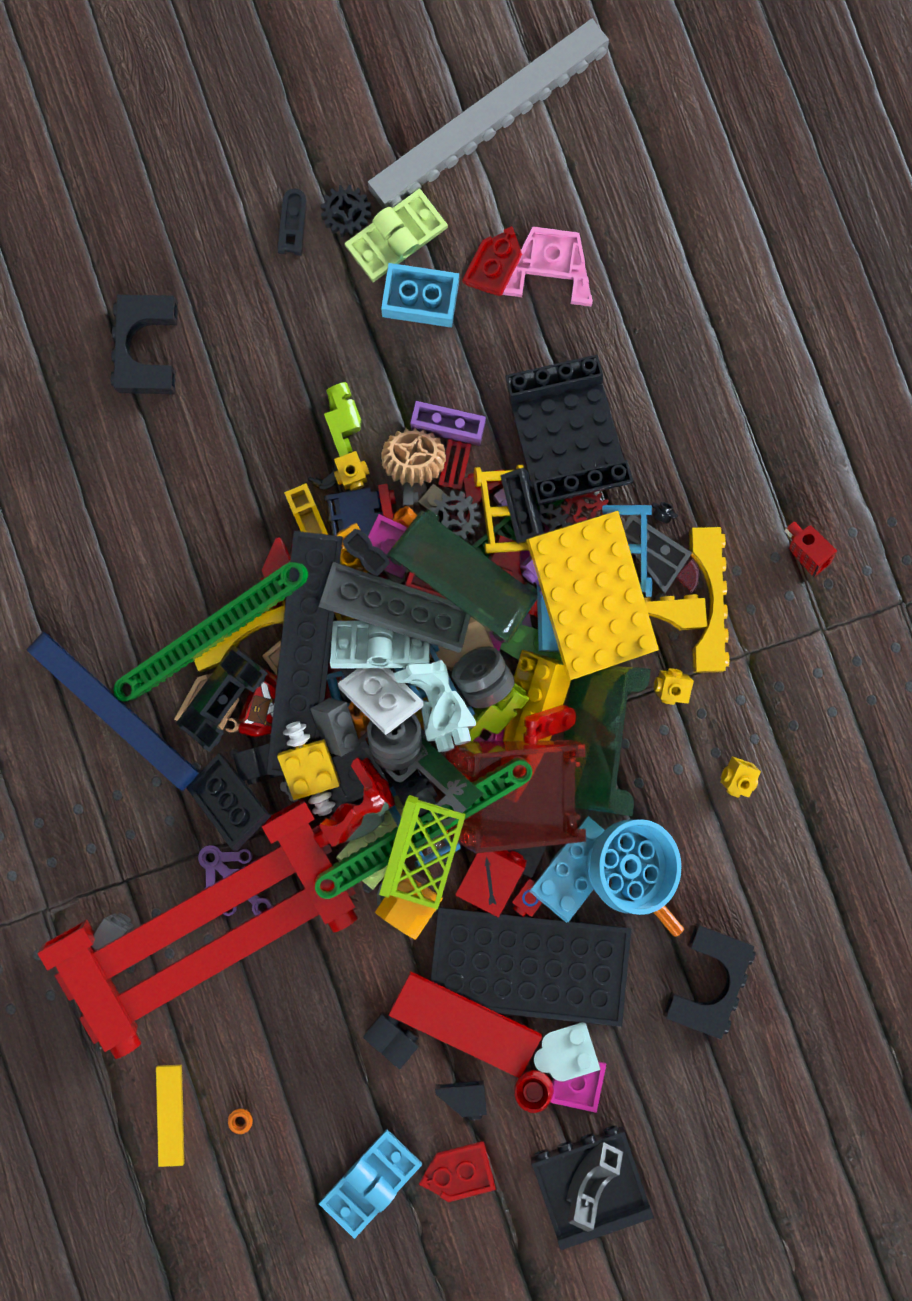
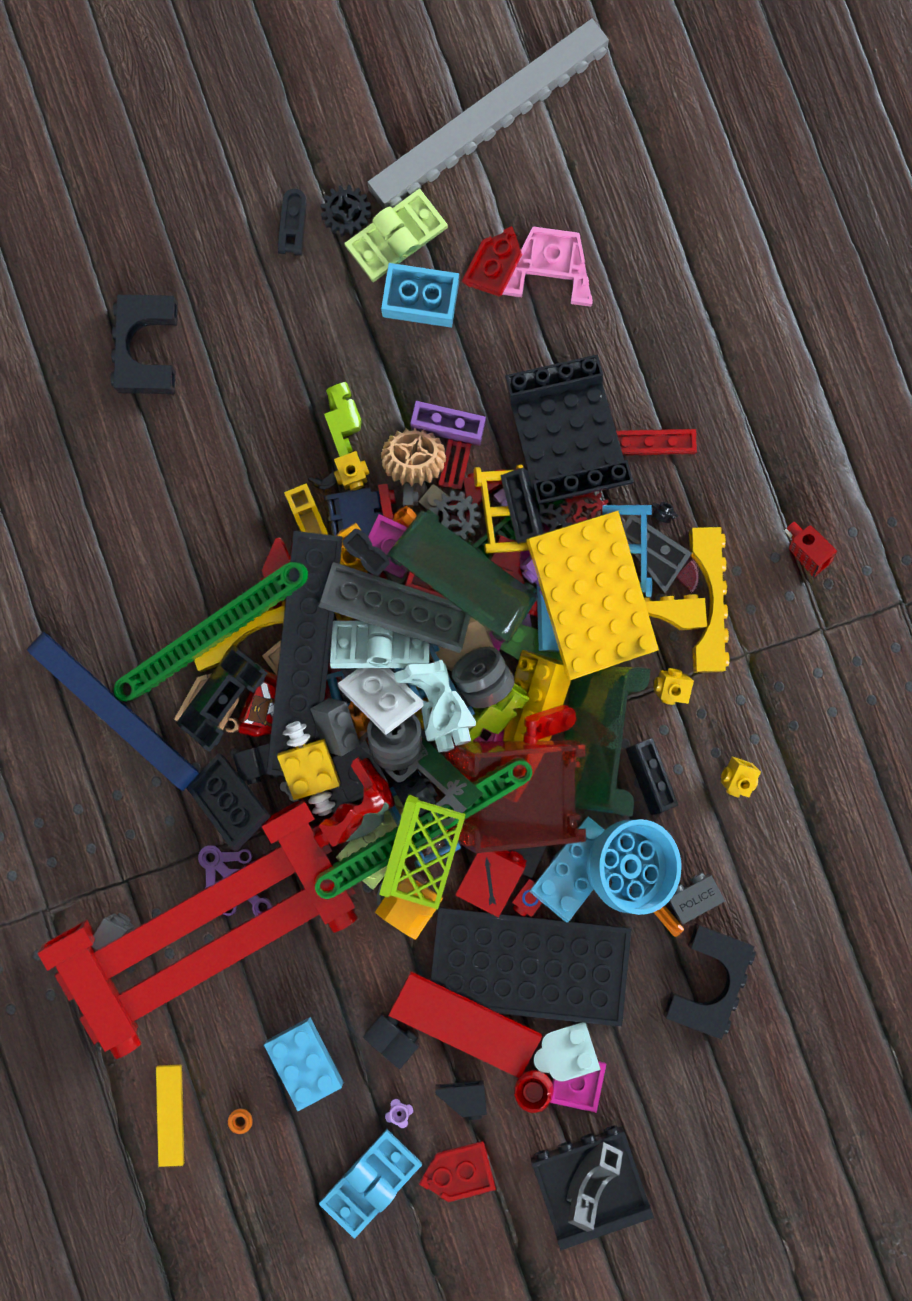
none -> medium azure brick [264,1017,344,1111]
none -> lavender plate [385,1099,413,1128]
none -> red tile [616,429,697,455]
none -> black slope [626,738,678,815]
none -> dark grey brick [669,872,725,924]

